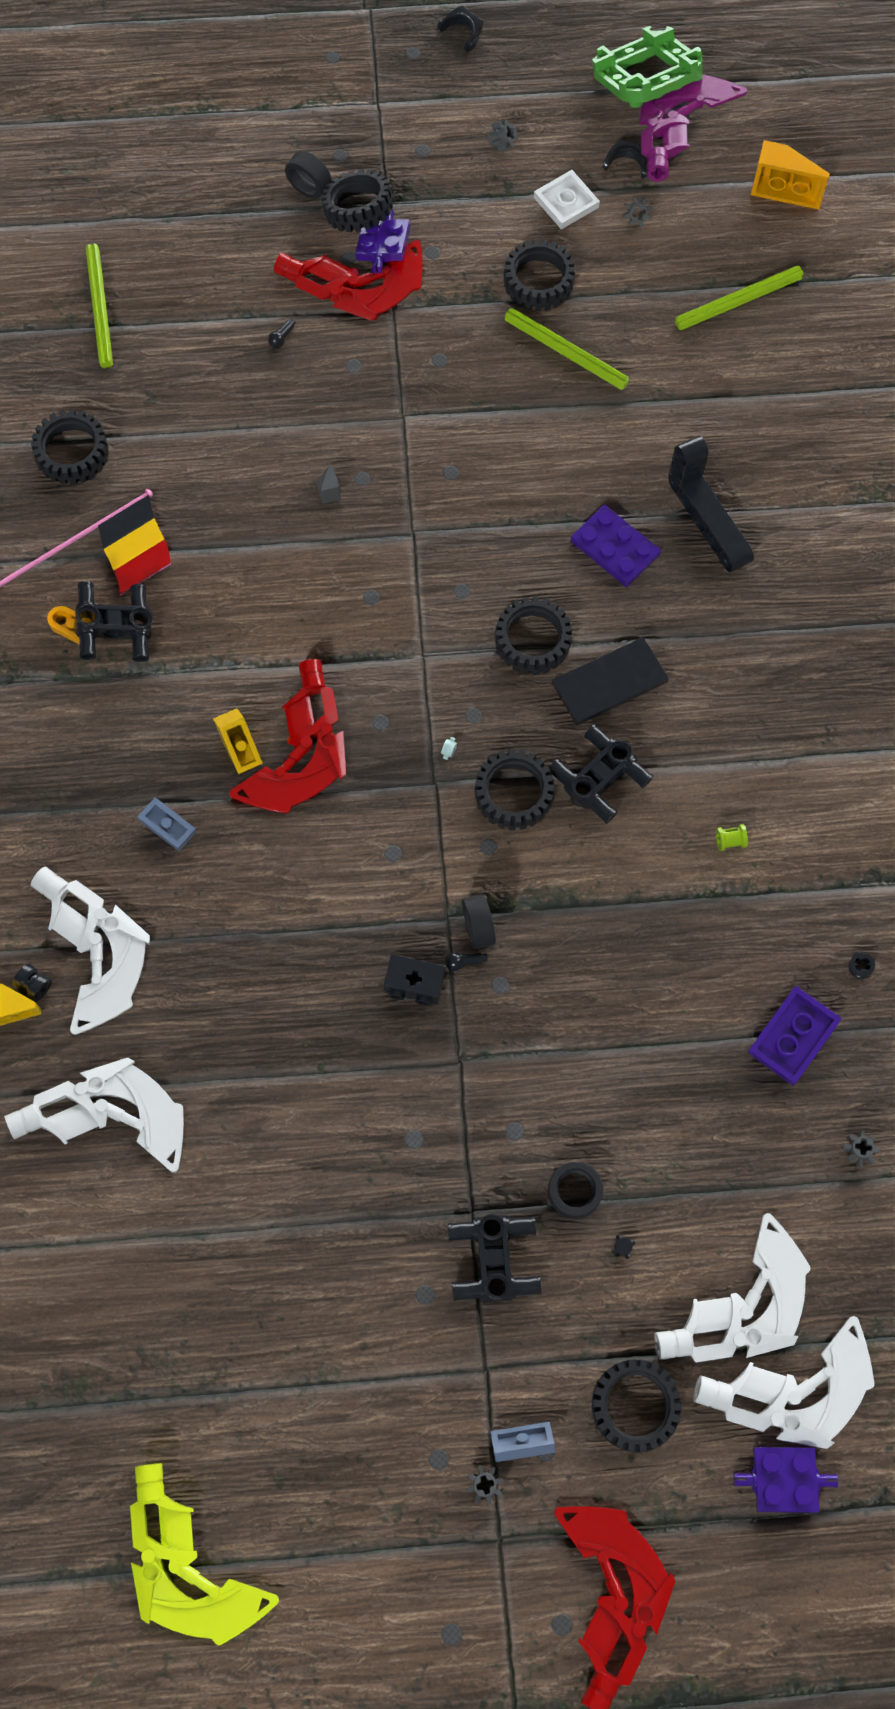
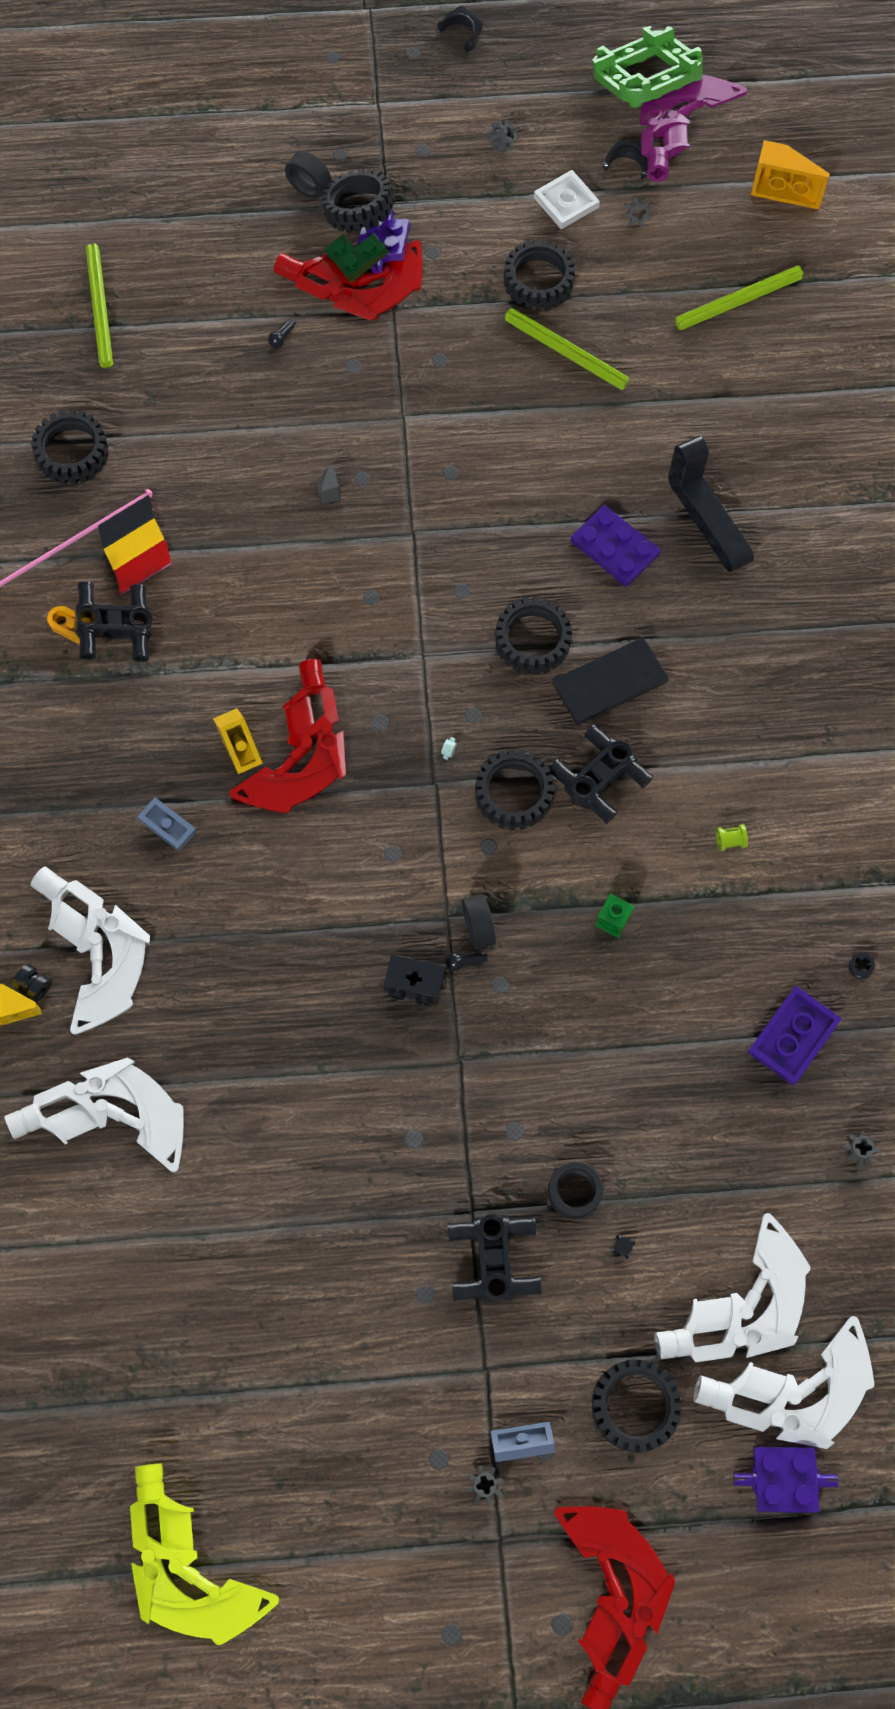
none -> dark green plate [325,233,389,283]
none -> green brick [595,893,635,939]

